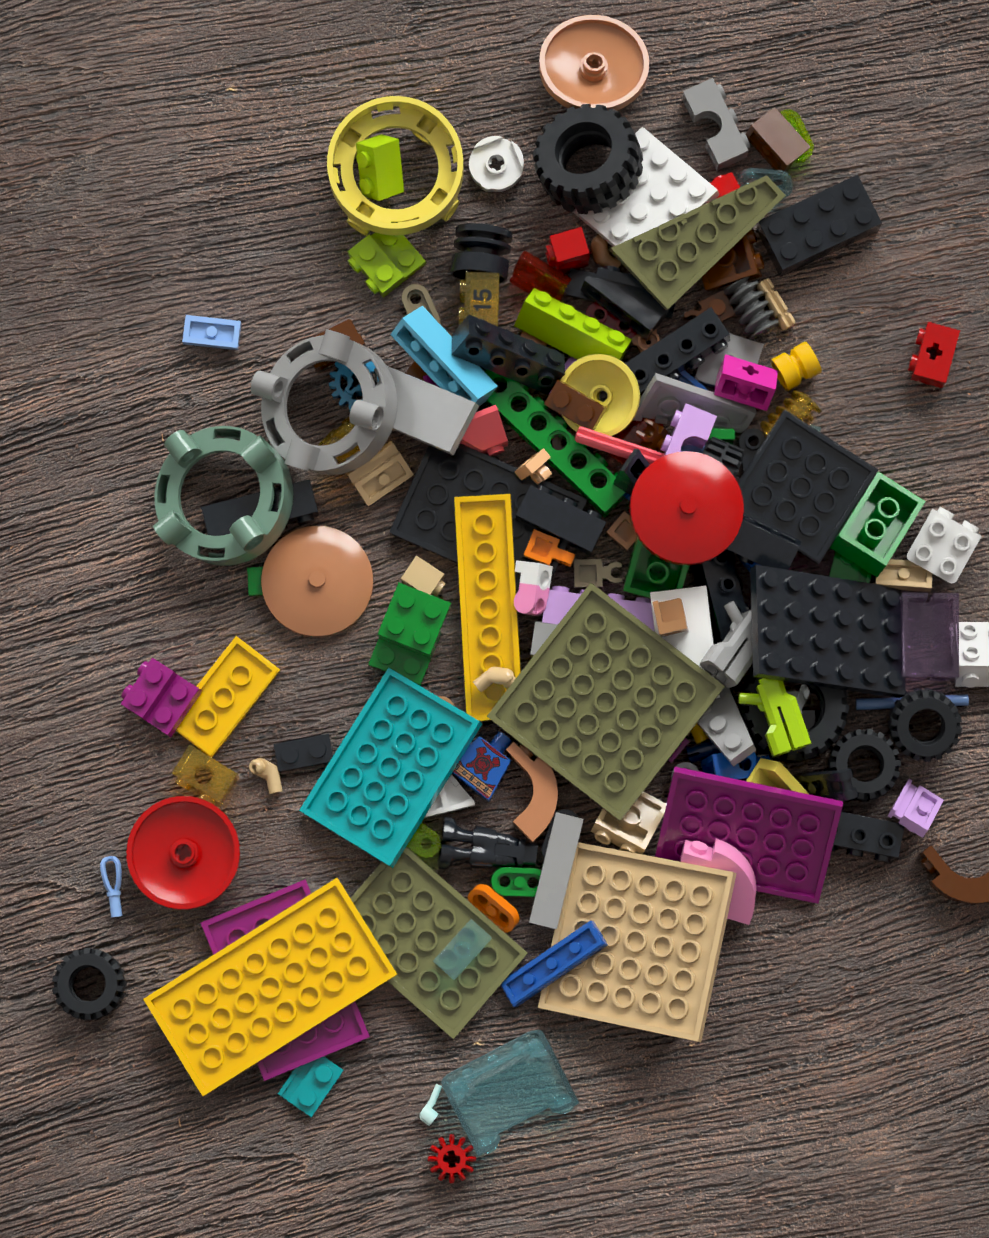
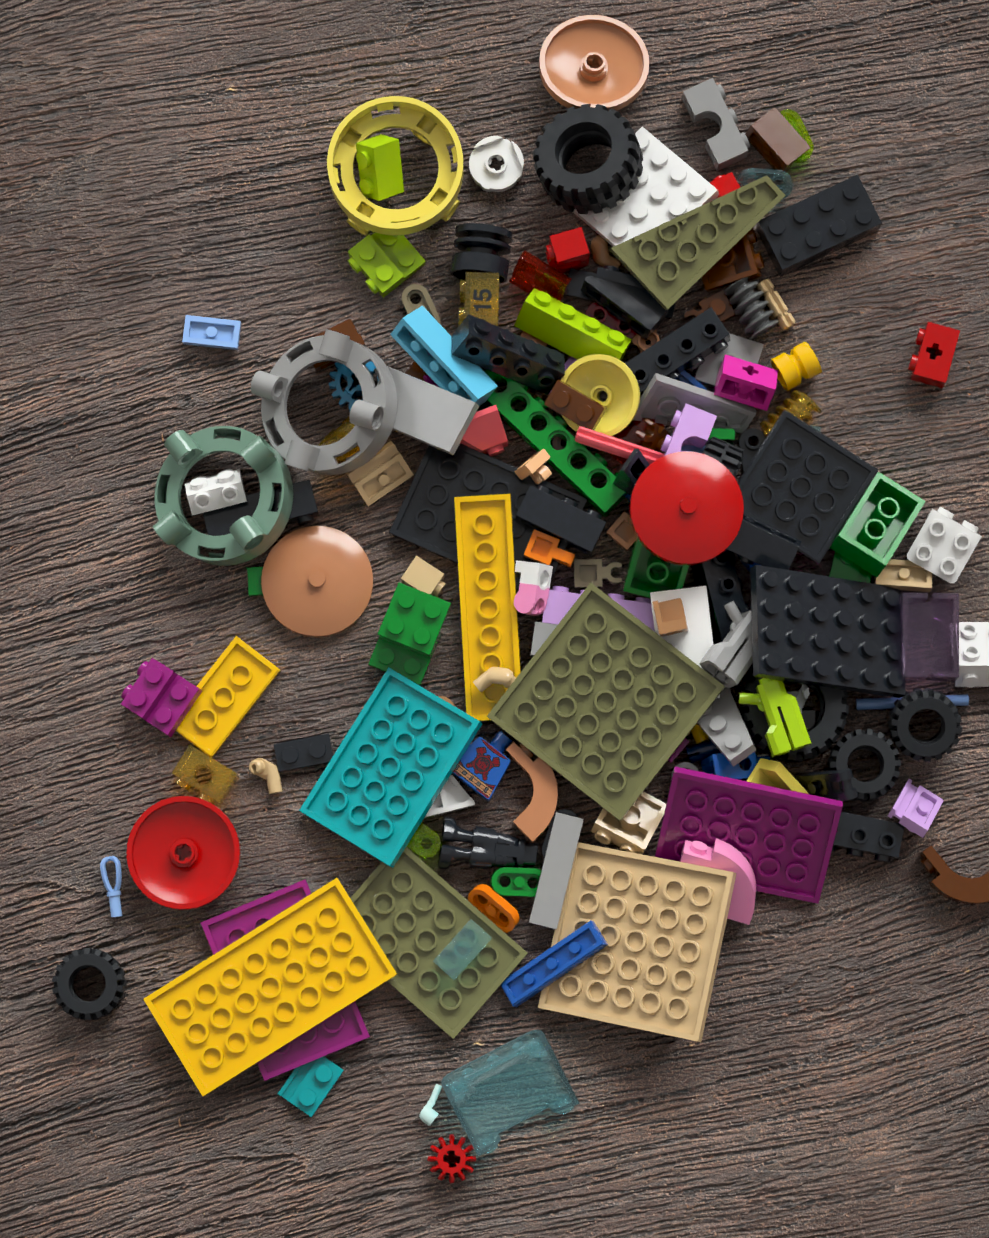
none -> white plate [185,469,247,515]

